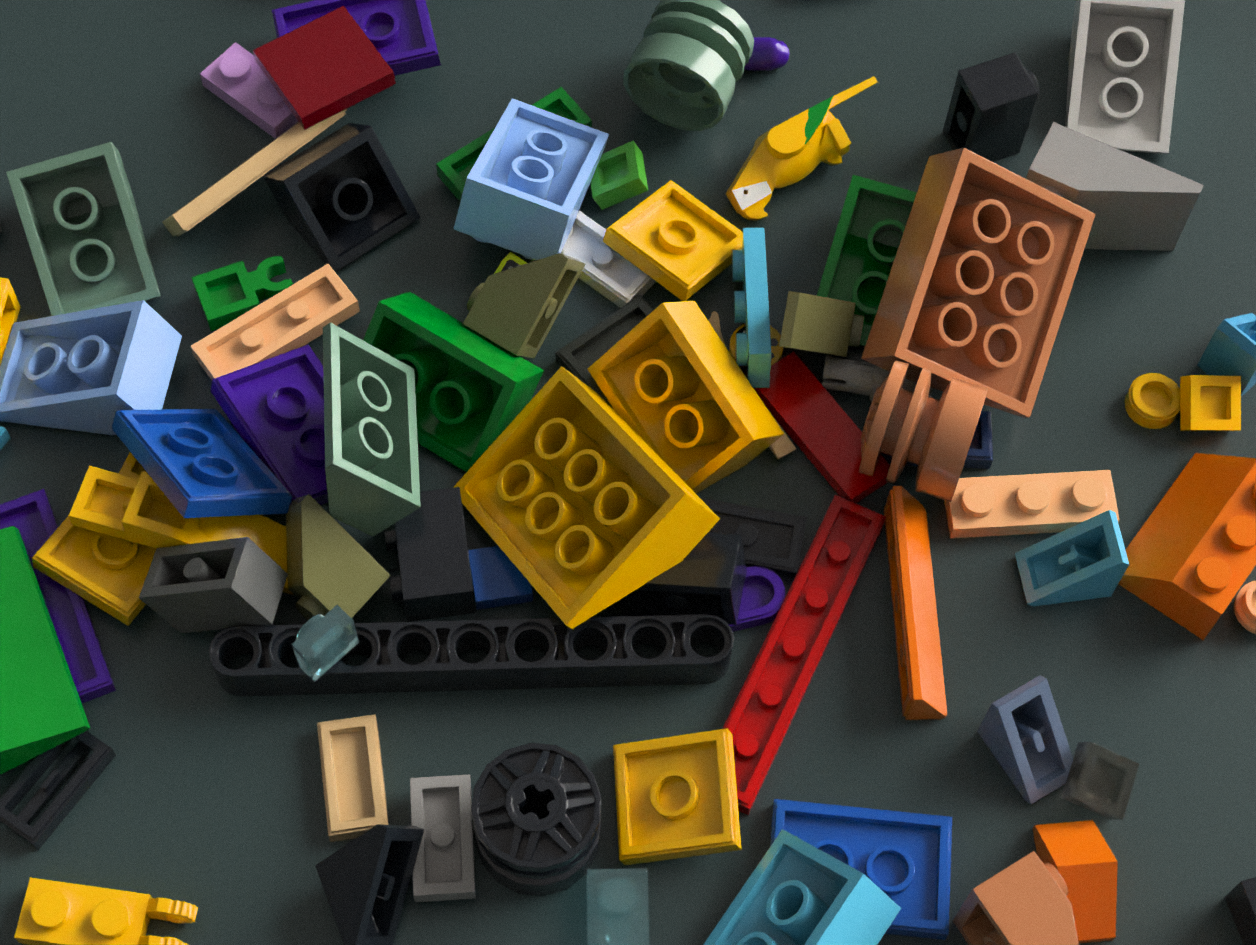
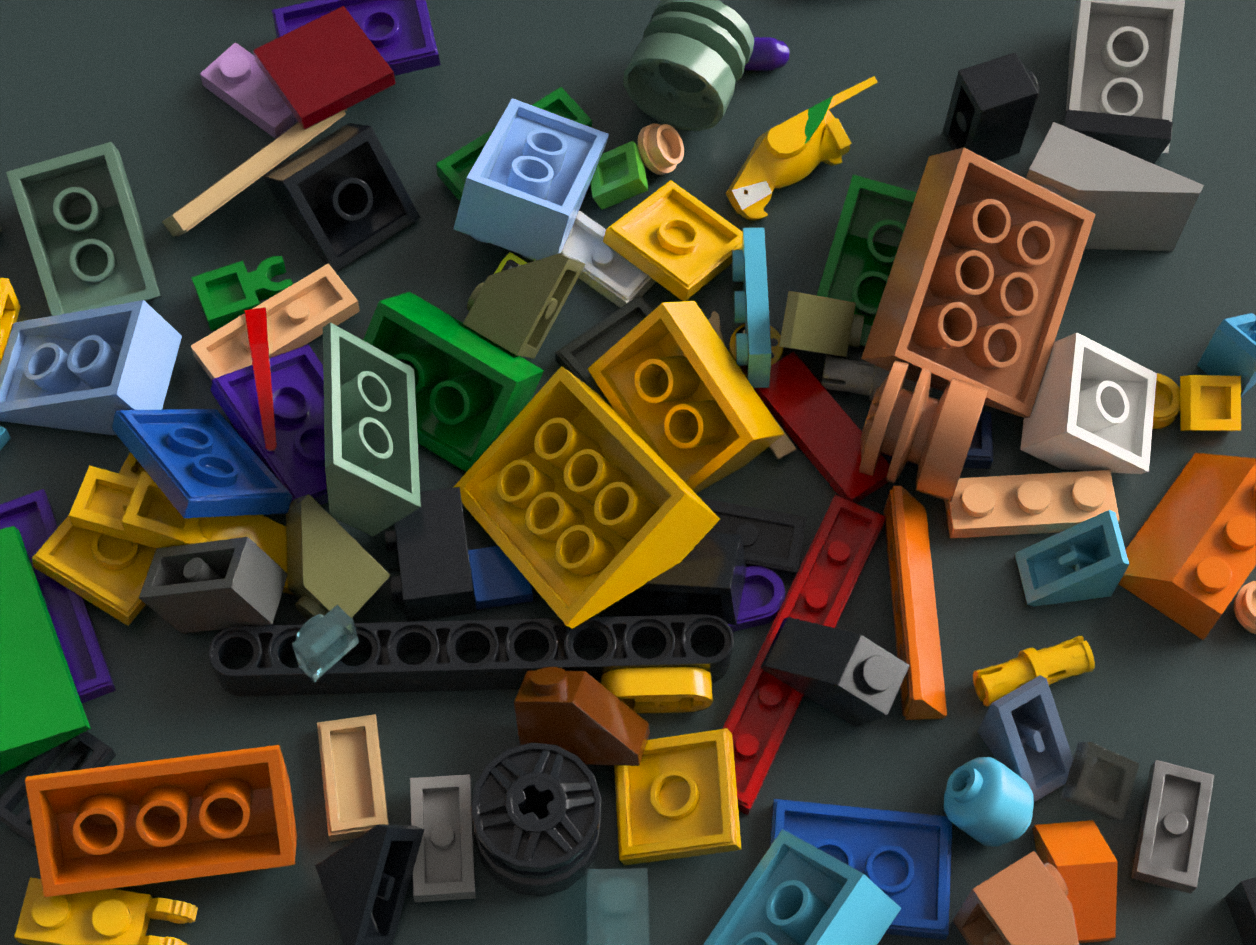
none -> orange slope [25,745,297,898]
none -> red sticker [245,307,277,451]
none -> reddish brown slope [514,667,650,766]
none -> yellow beam [601,667,713,713]
none -> light nougat plate [637,123,684,175]
none -> black slope [760,617,910,727]
none -> medium azure head [944,757,1034,847]
none -> yellow pin [973,636,1095,707]
none -> white slope [1020,333,1157,474]
none -> black tile [1059,110,1173,164]
none -> flat silver plate [1131,760,1214,894]

